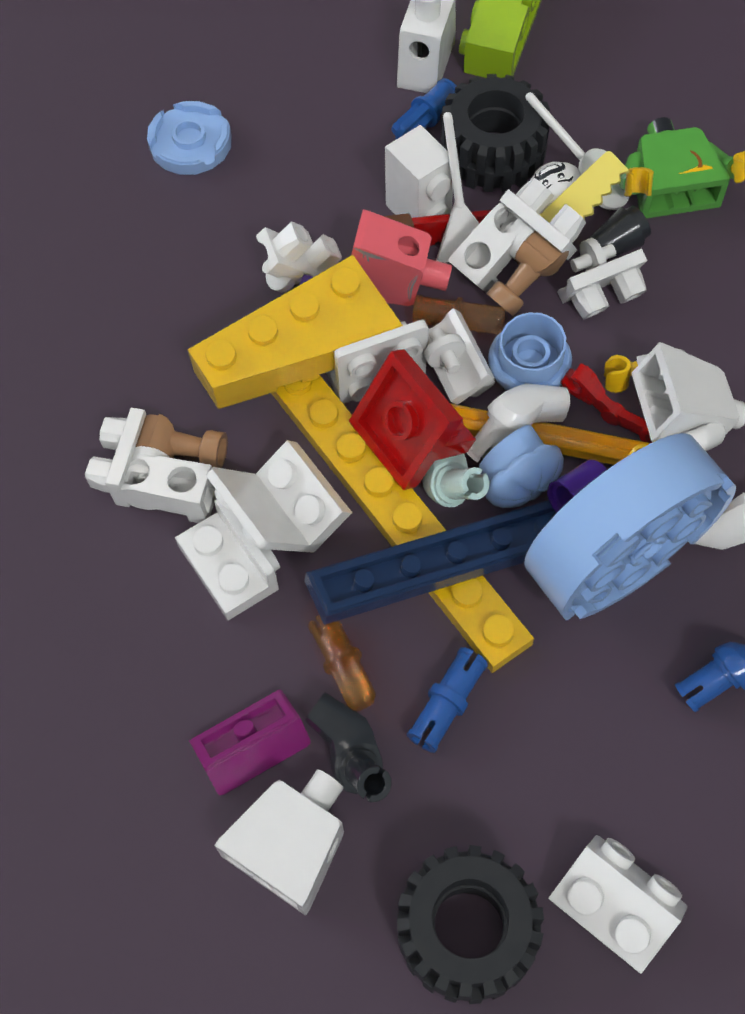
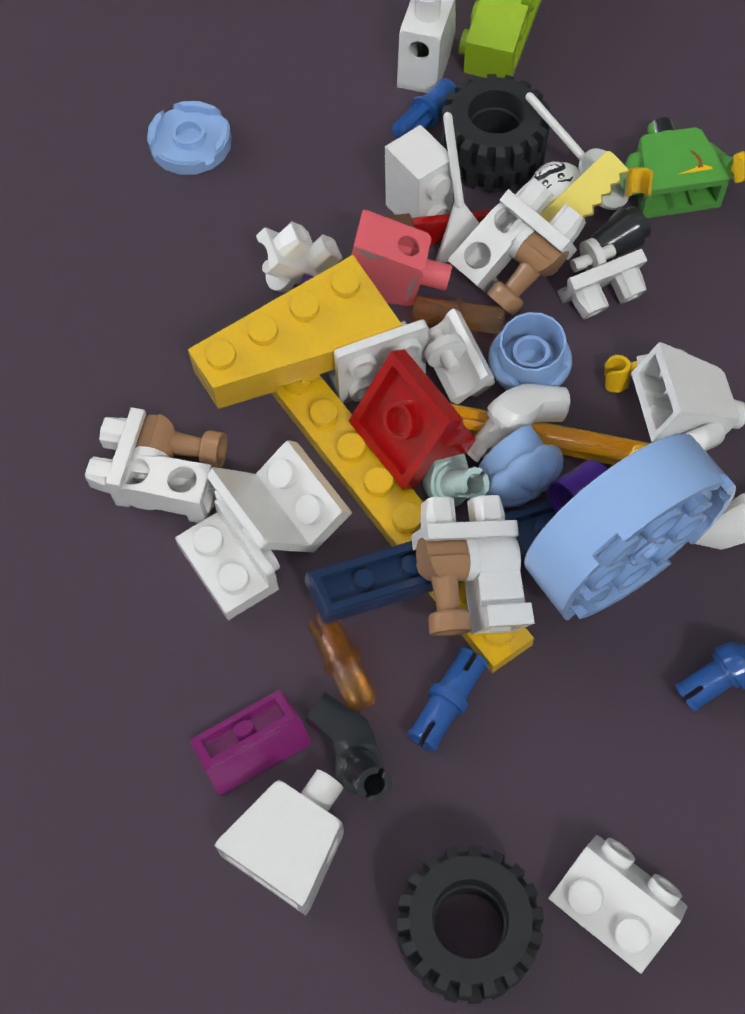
red piece [561,363,653,443] -> none
none -> white hips [411,495,535,636]

